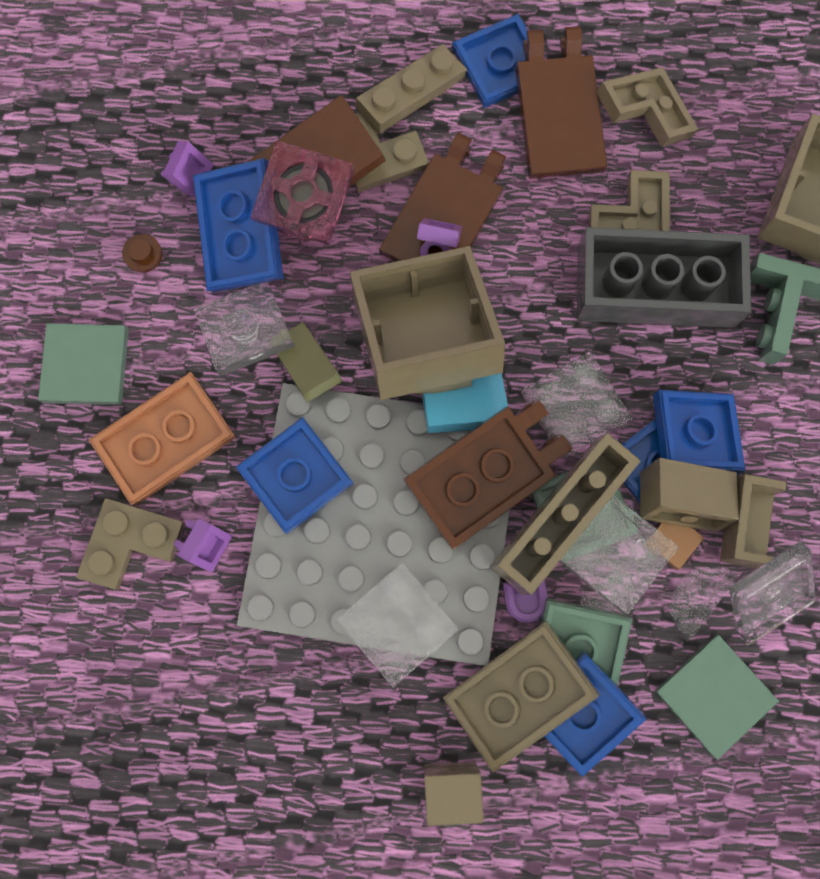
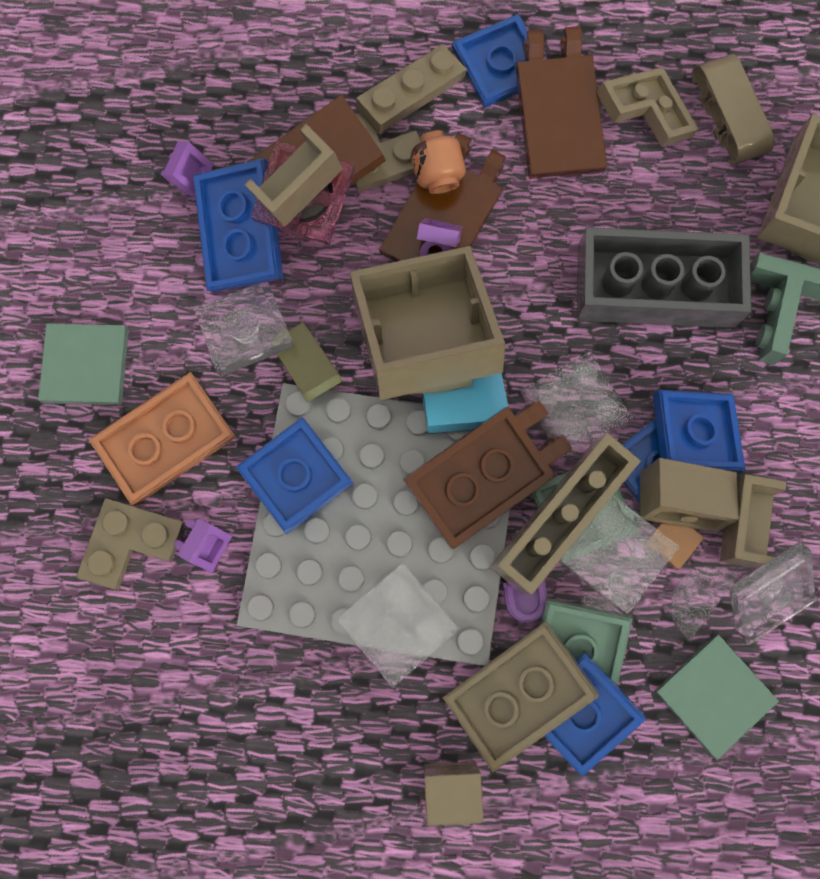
reddish brown plate [122,234,163,273] -> none
dark tan plate [588,170,670,231] -> none
none -> dark tan panel [244,124,343,227]
none -> nougat head [410,130,466,194]
none -> dark tan beam [692,54,774,165]

